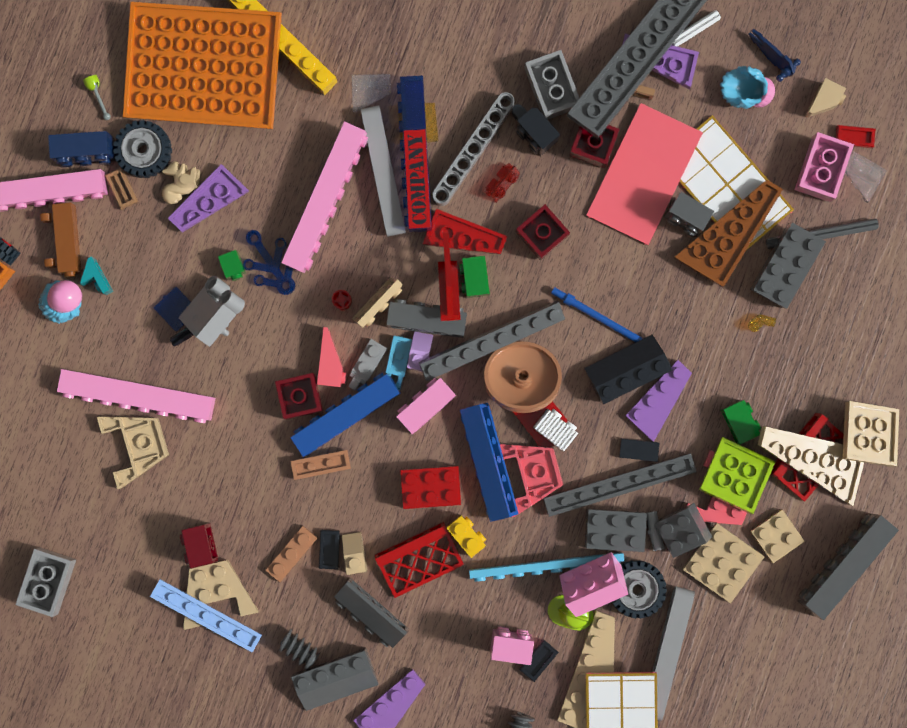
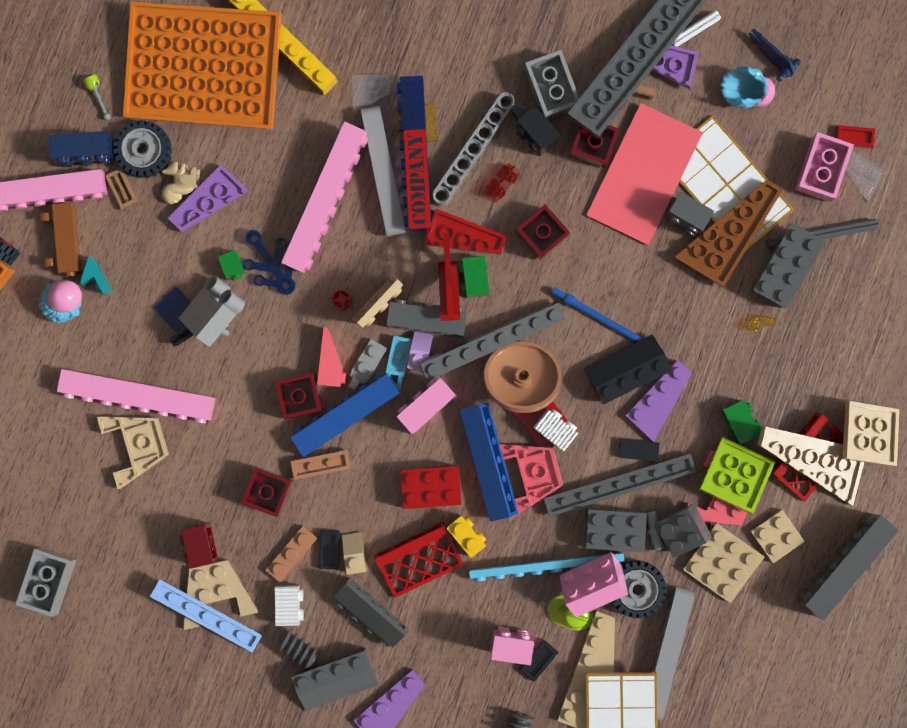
tan slope [805,78,846,117] -> none
none -> dark red brick [241,467,294,517]
none -> white brick [275,585,304,626]

